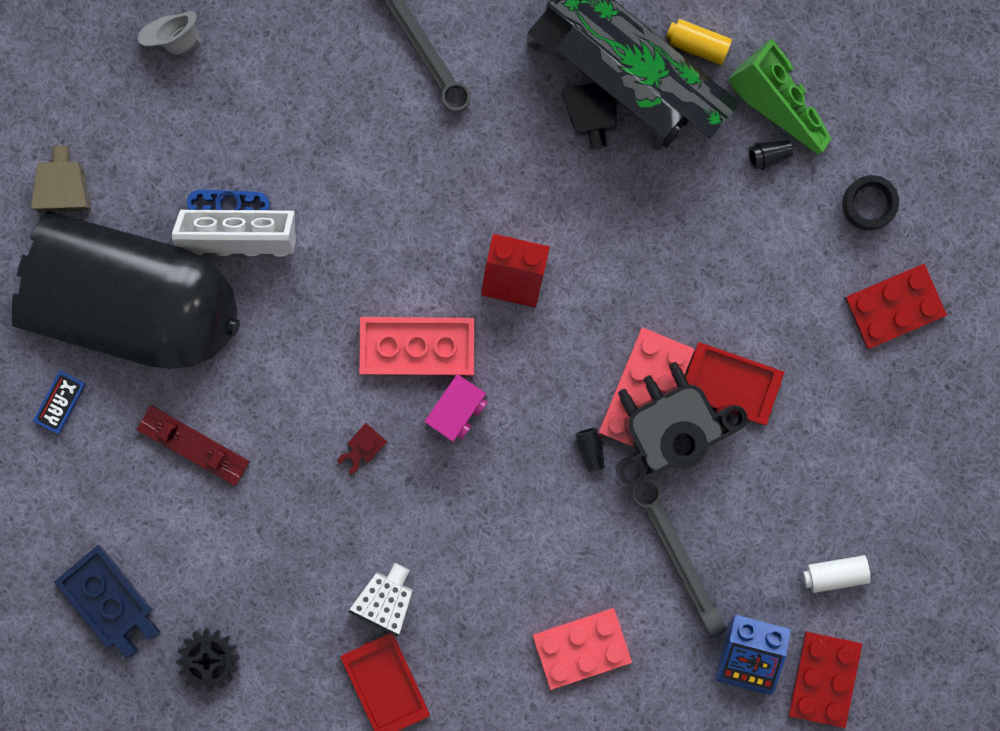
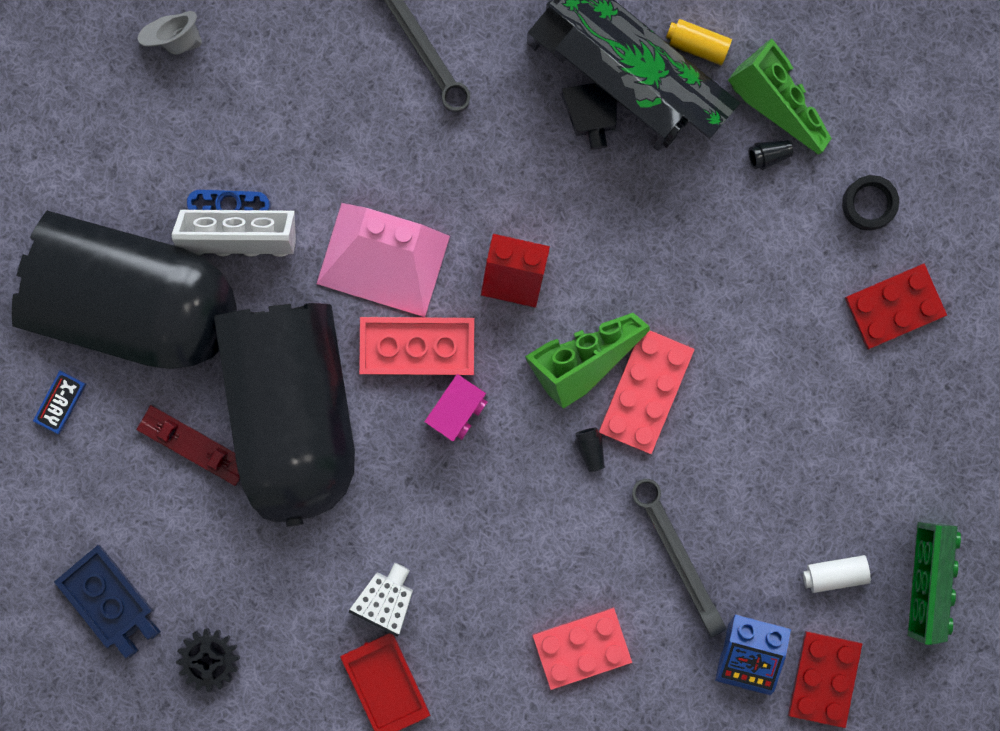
dark tan torso [31,146,91,212] -> none
dark red plate [337,423,388,474] -> none
black piece [616,362,748,485] -> none
red piece [686,342,785,426] -> none
none -> black panel [214,303,355,527]
none -> bright pink slope [317,203,450,317]
none -> bright green wedge [525,313,650,409]
none -> green slope [907,522,961,645]

